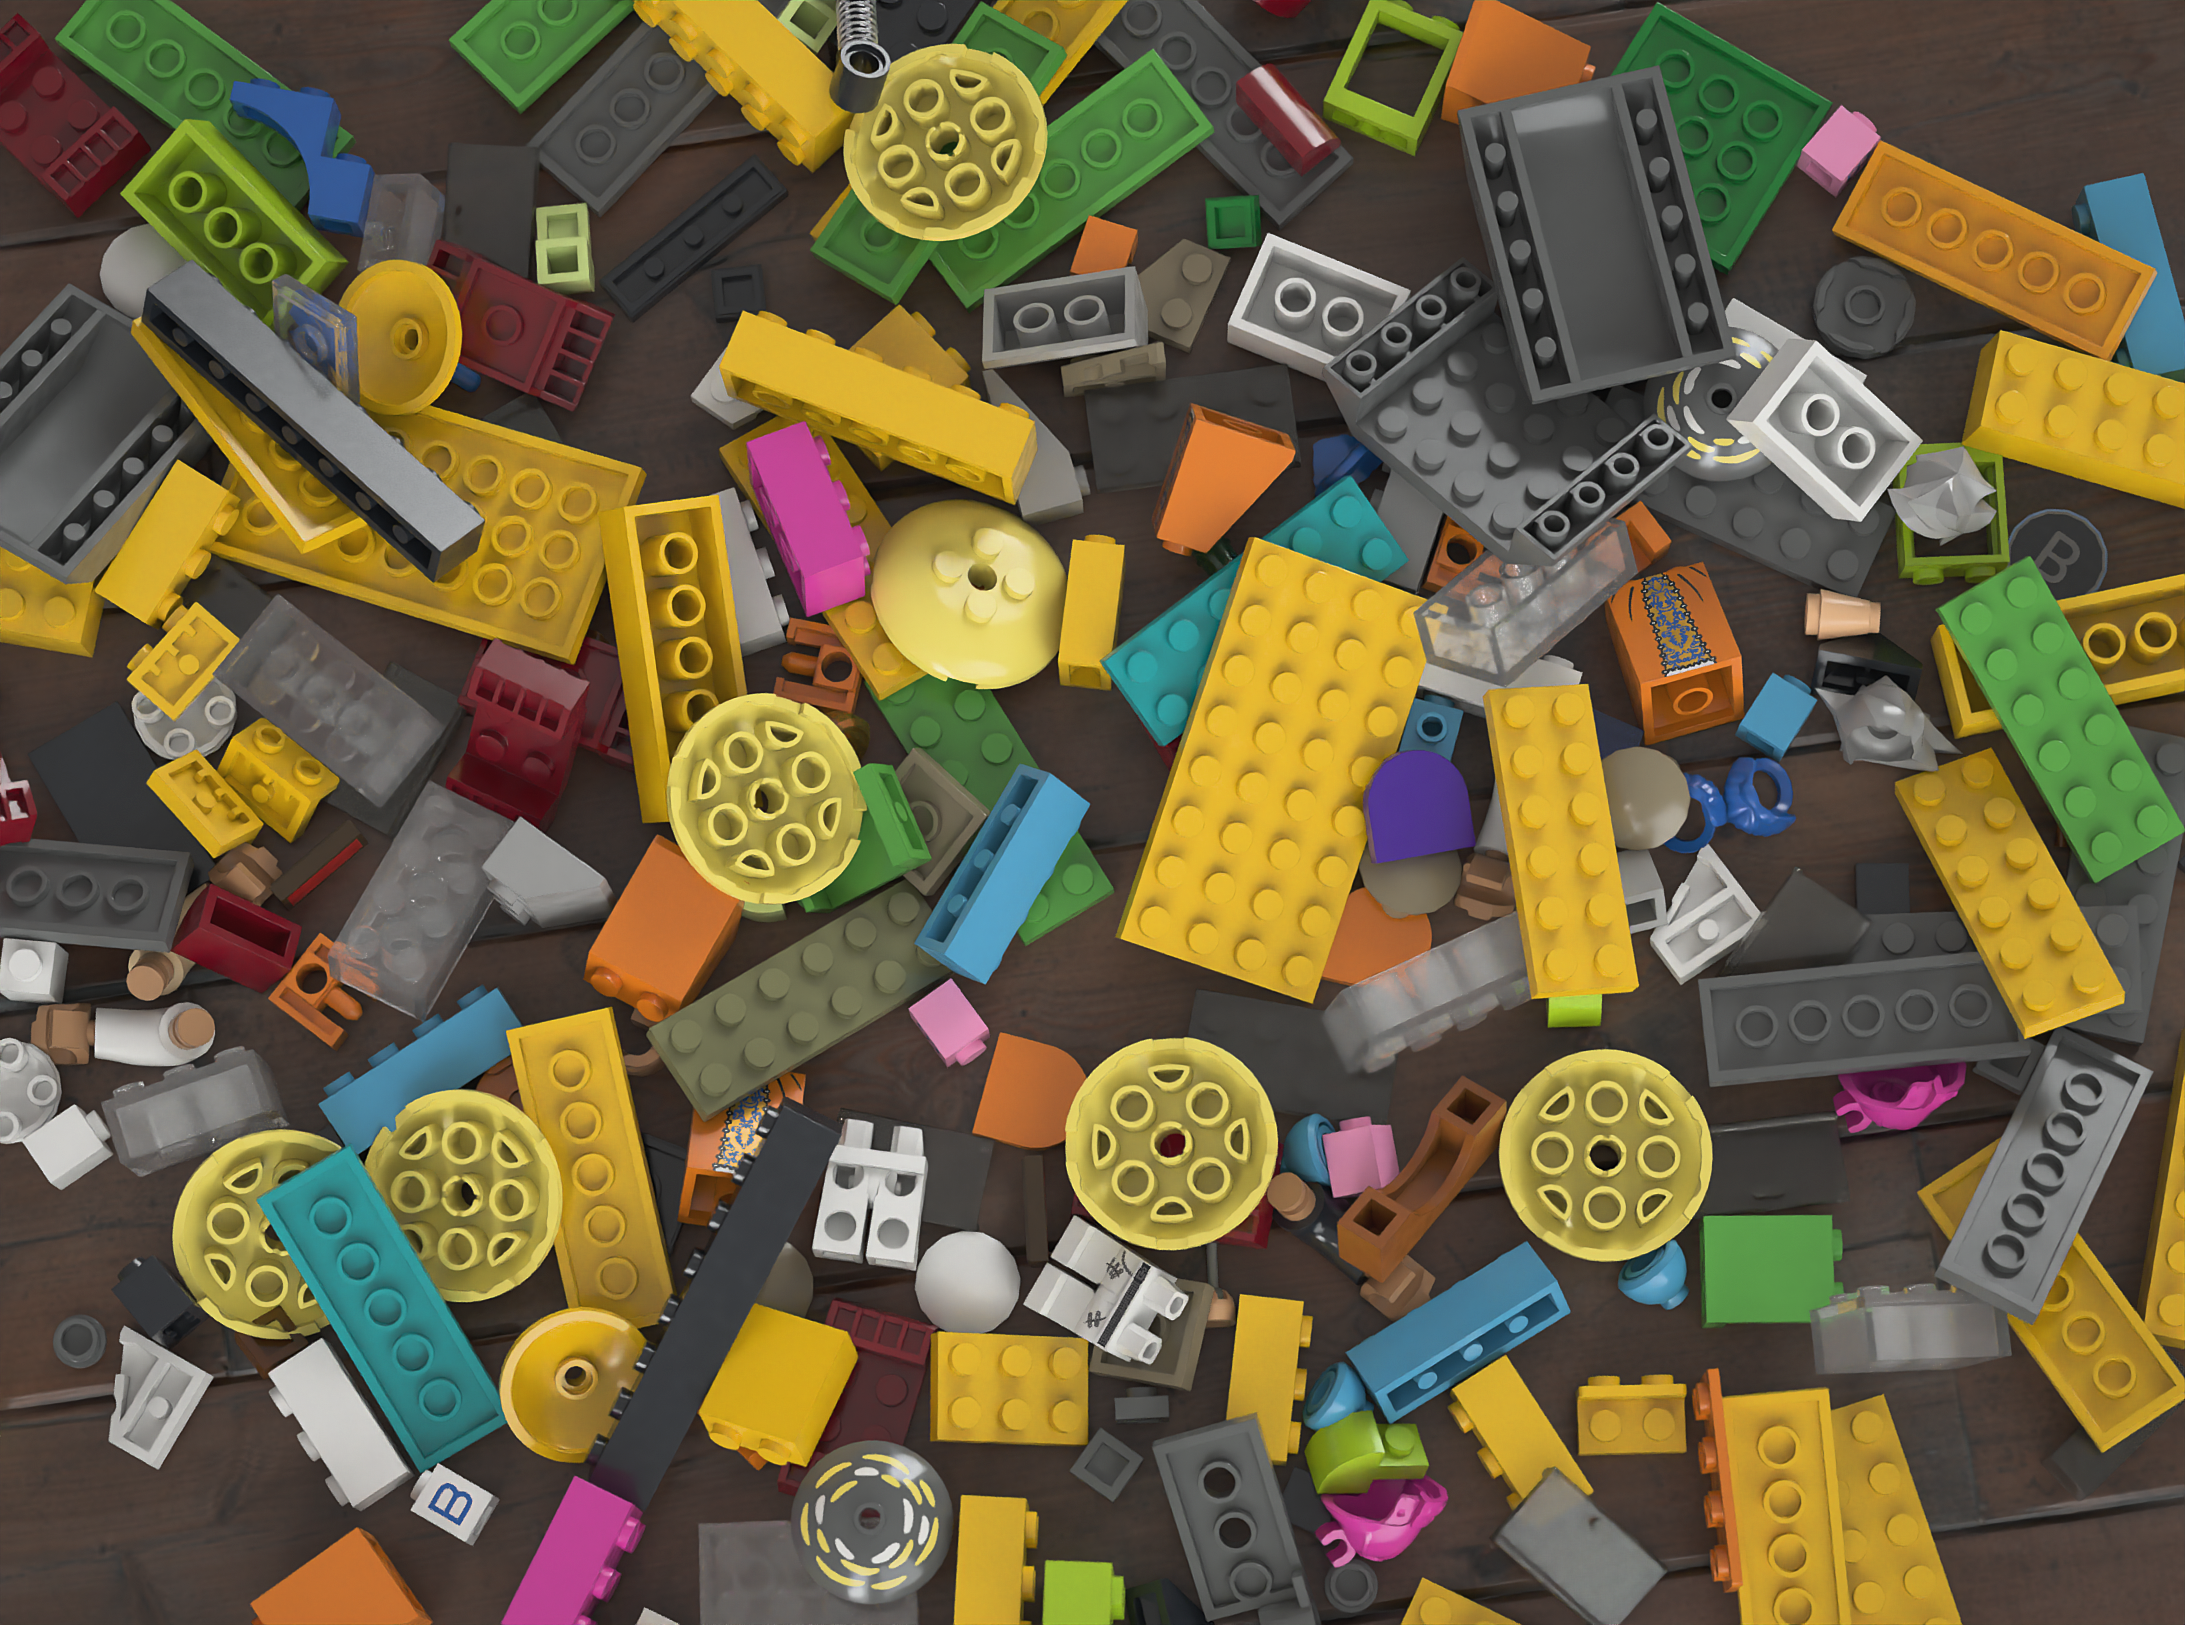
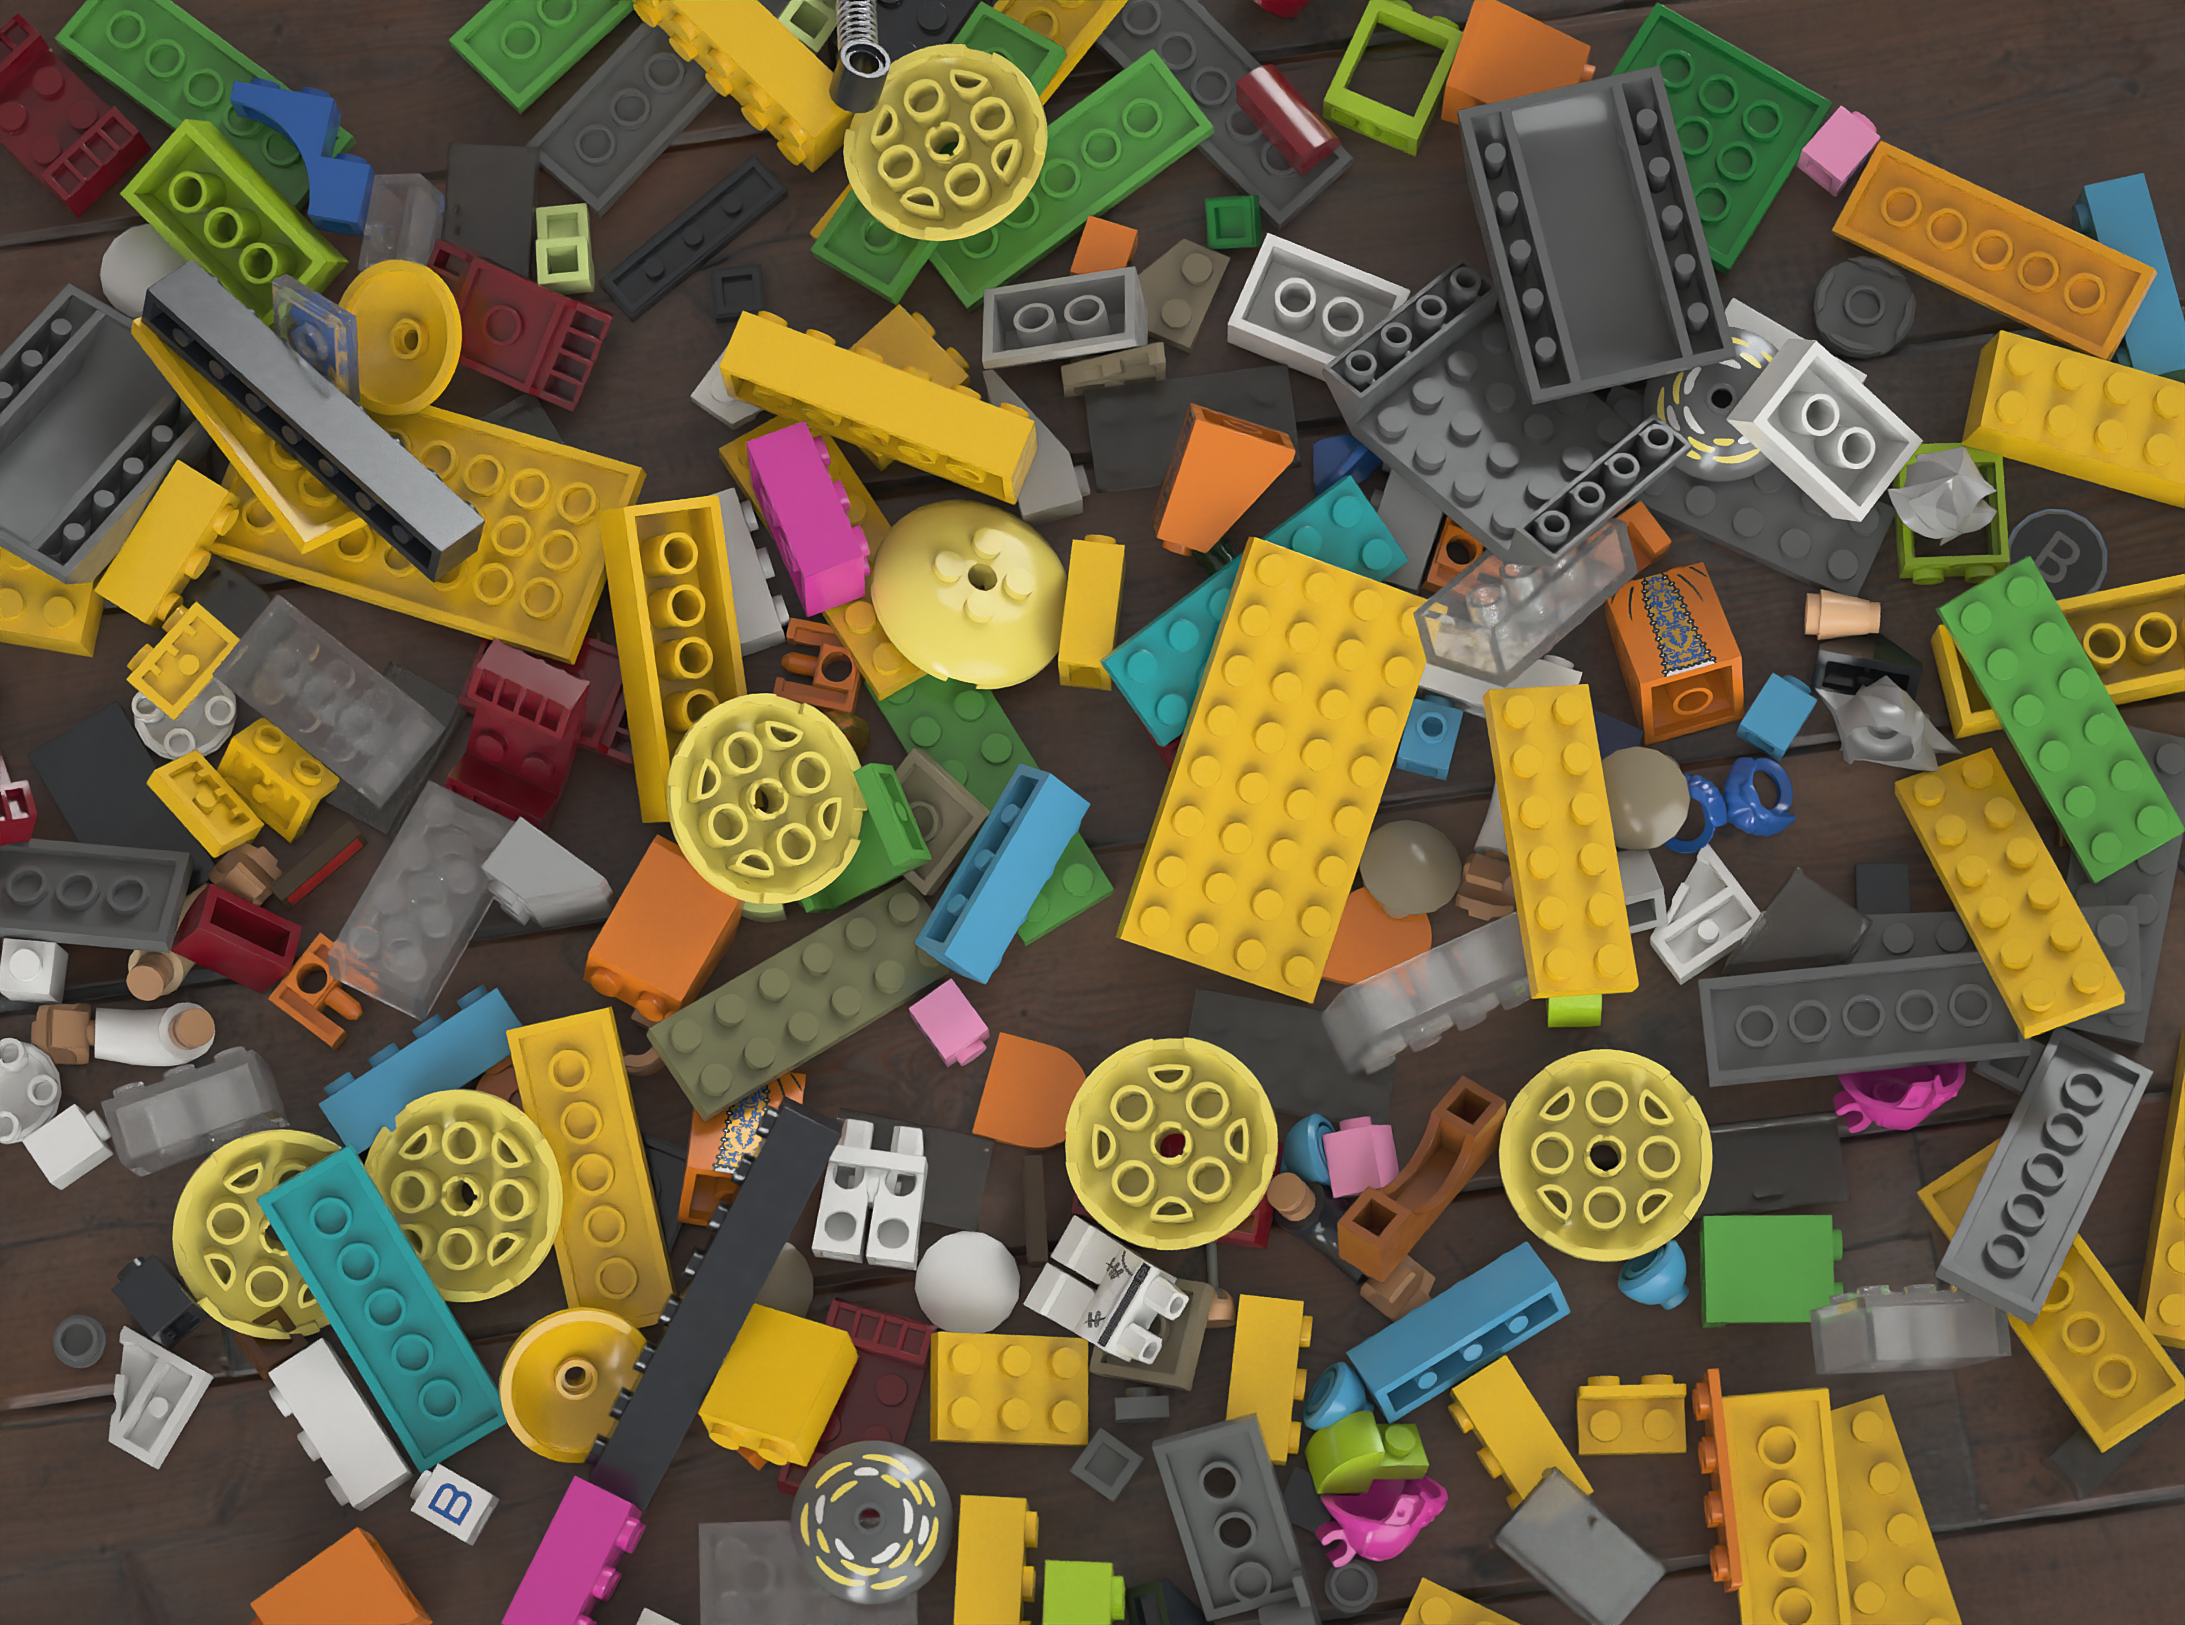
blue piece [450,363,481,392] -> none
dark purple tile [1363,750,1476,864] -> none

